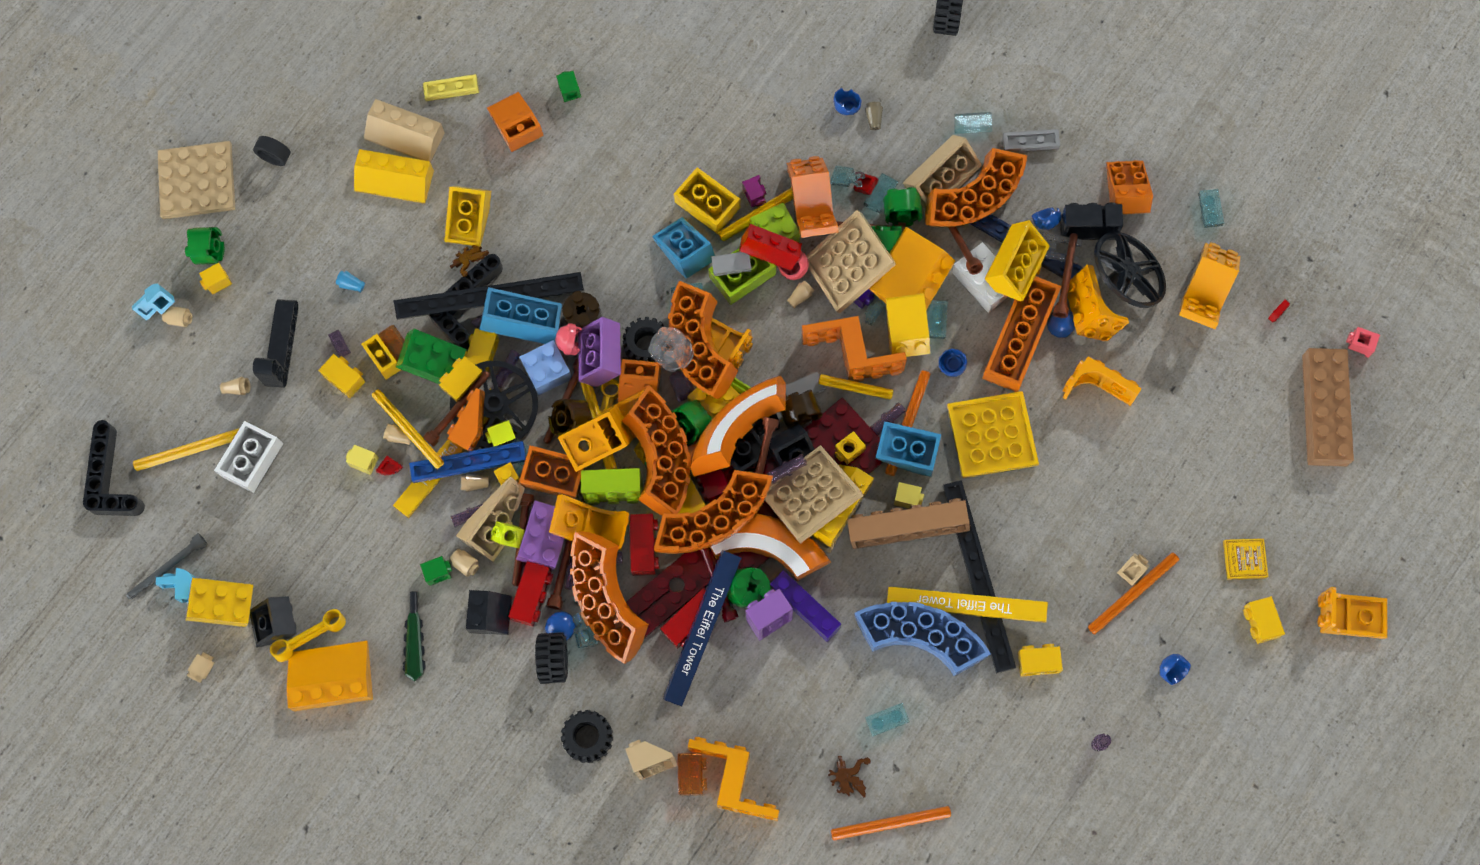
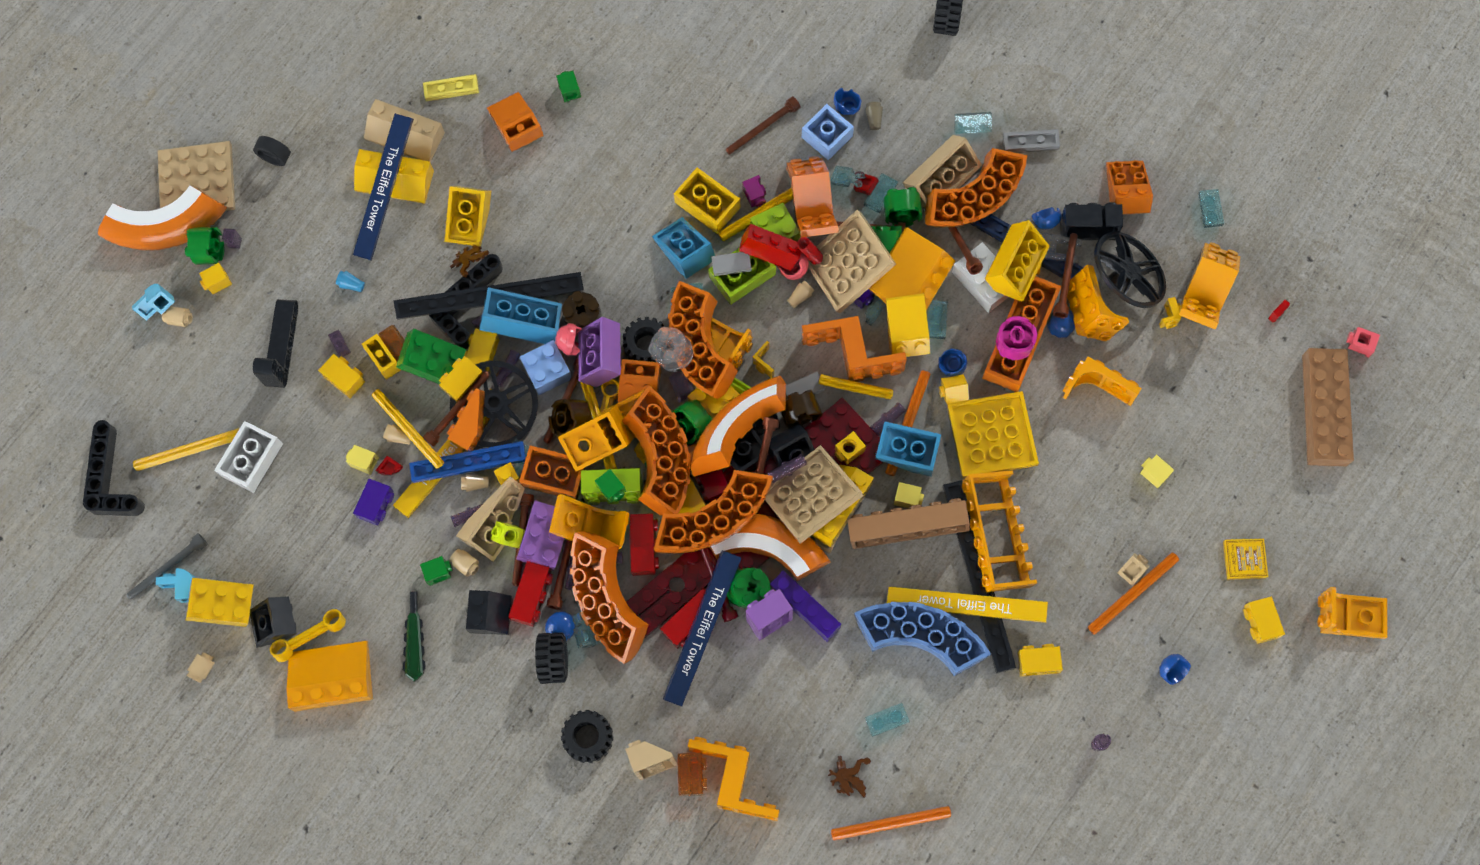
tan cone [220,377,251,395] -> none
neon yellow brick [485,420,516,446] -> none
none -> orange brick [98,185,227,250]
none -> clear purple piece [222,228,242,249]
none -> dark blue tile [353,113,414,261]
none -> dark purple brick [353,479,394,526]
none -> green brick [595,469,626,503]
none -> copper piece [726,96,801,155]
none -> yellow bracket [752,341,774,378]
none -> red piece [797,237,823,265]
none -> light blue brick [802,104,854,160]
none -> yellow brick [939,374,969,404]
none -> light orange window [962,470,1037,593]
none -> dark pink brick [996,316,1037,360]
none -> light yellow brick [1140,454,1174,488]
none -> yellow bracket [1159,297,1182,329]

